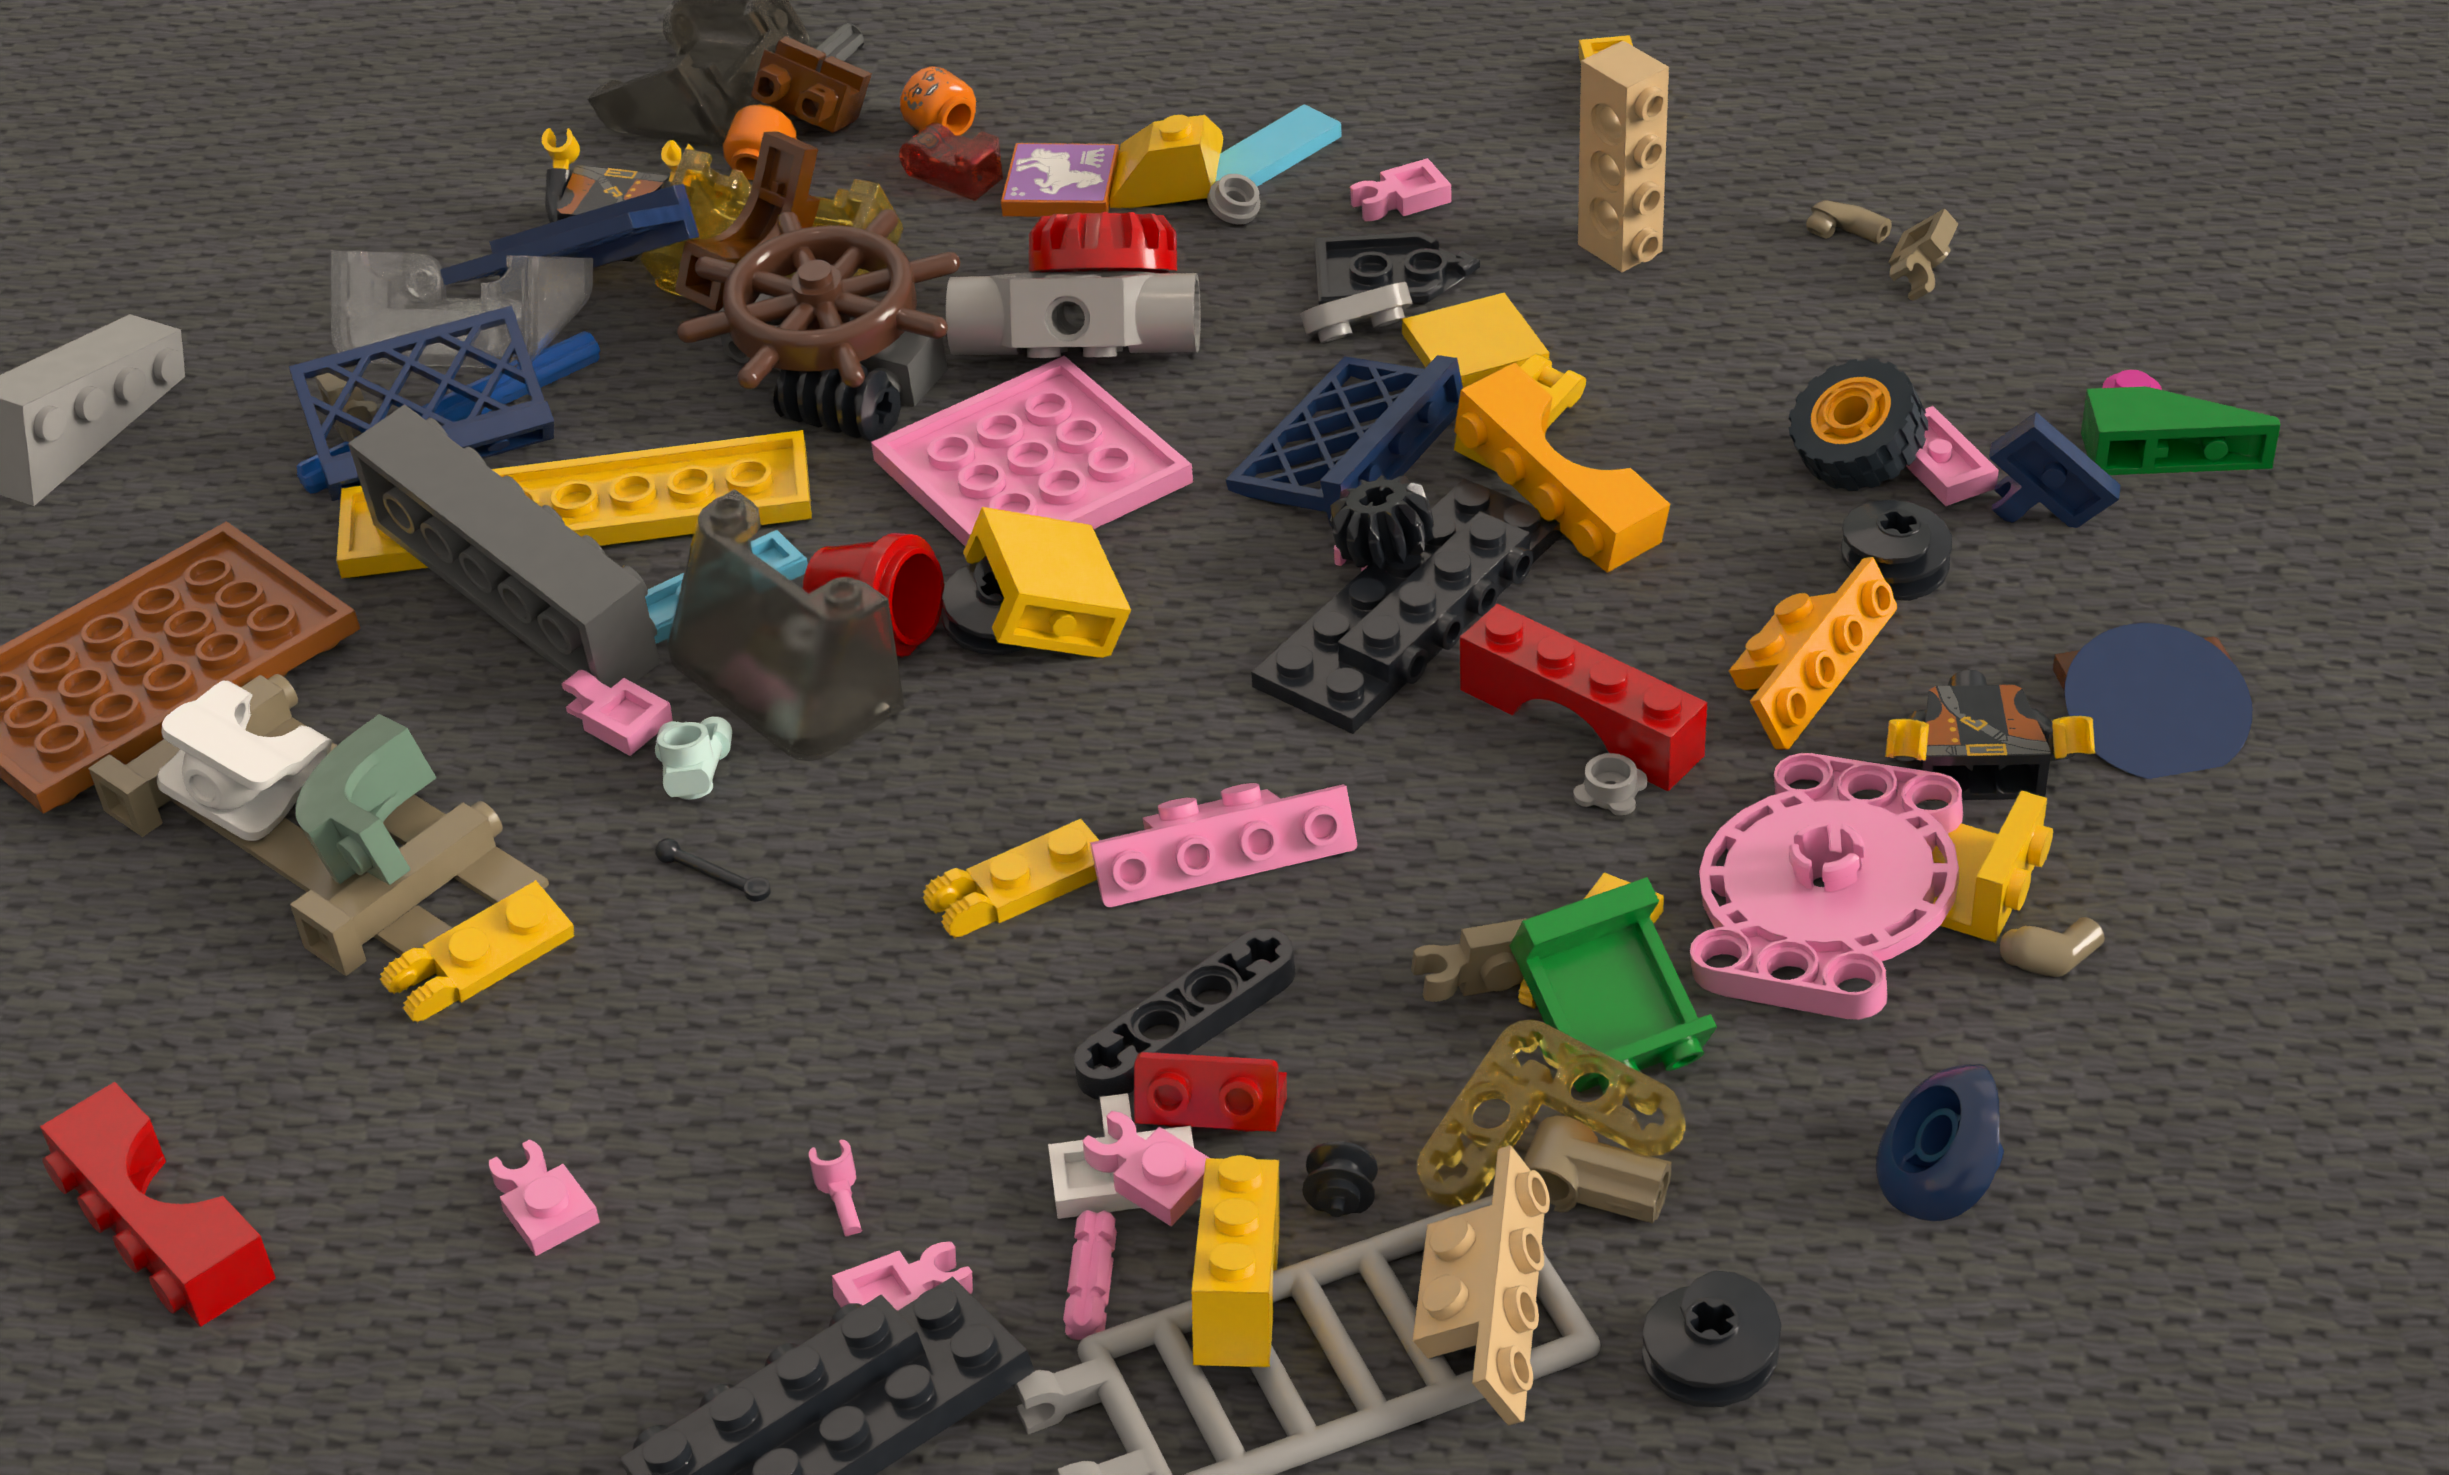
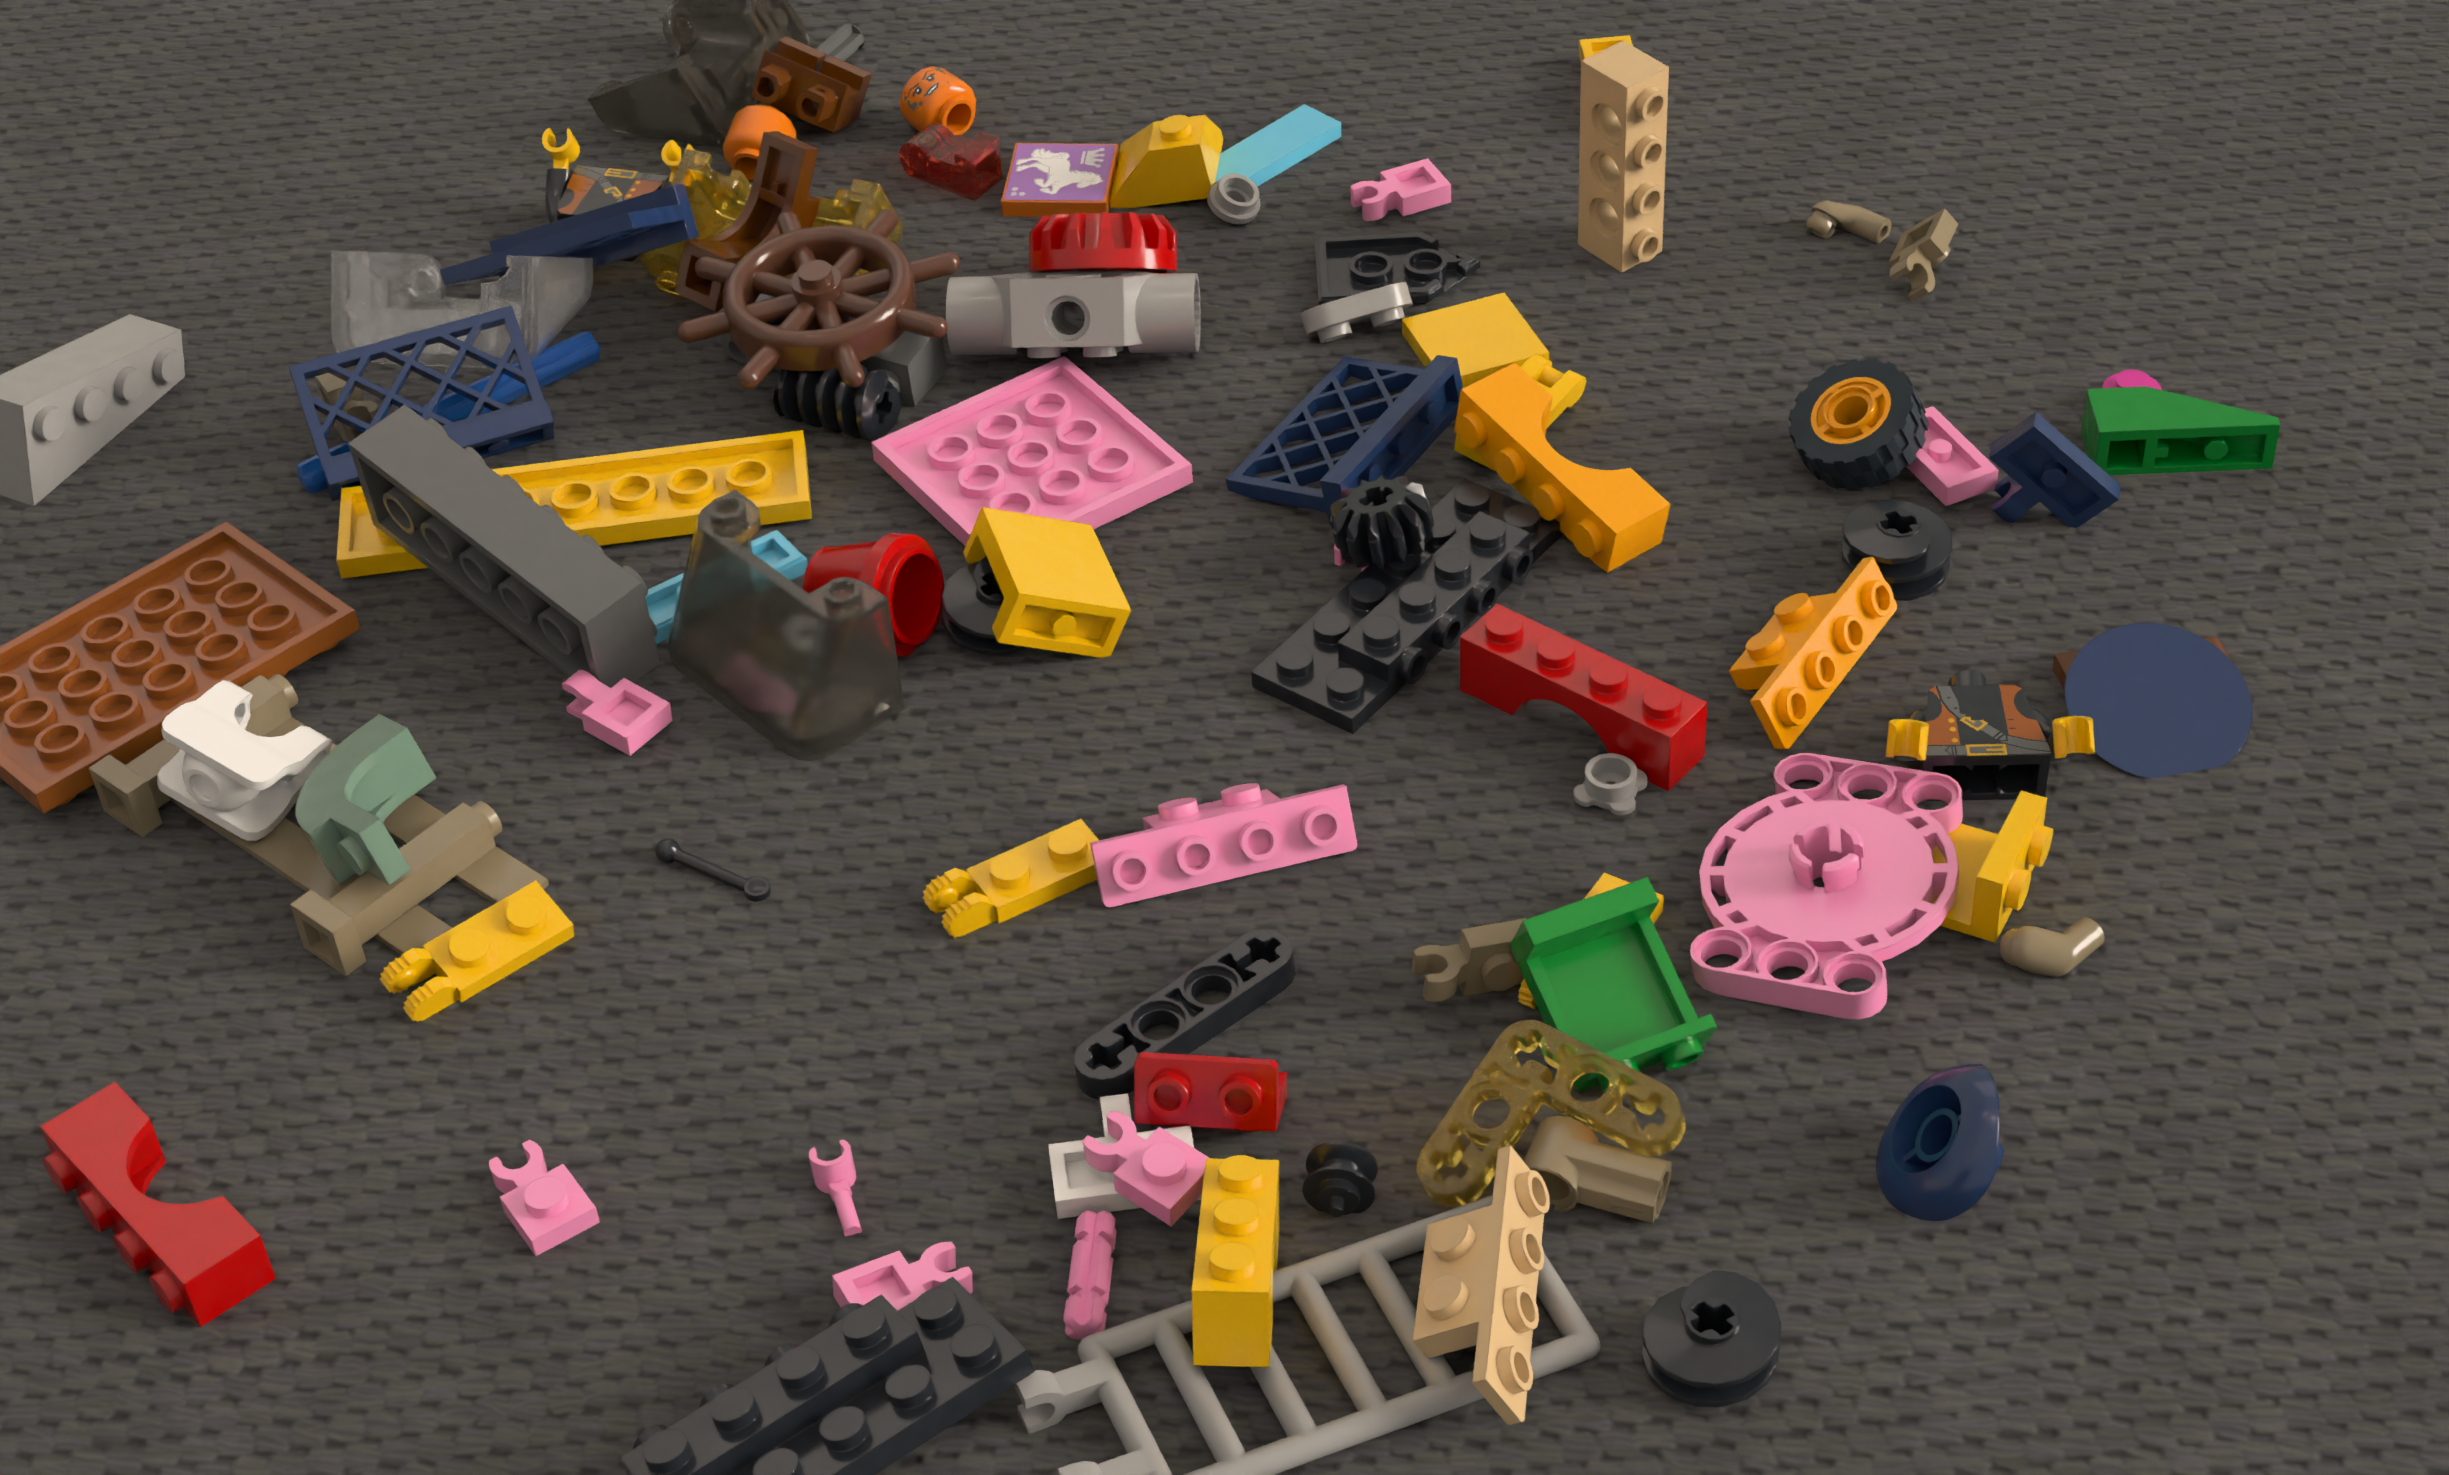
light aqua plate [655,717,732,799] -> none

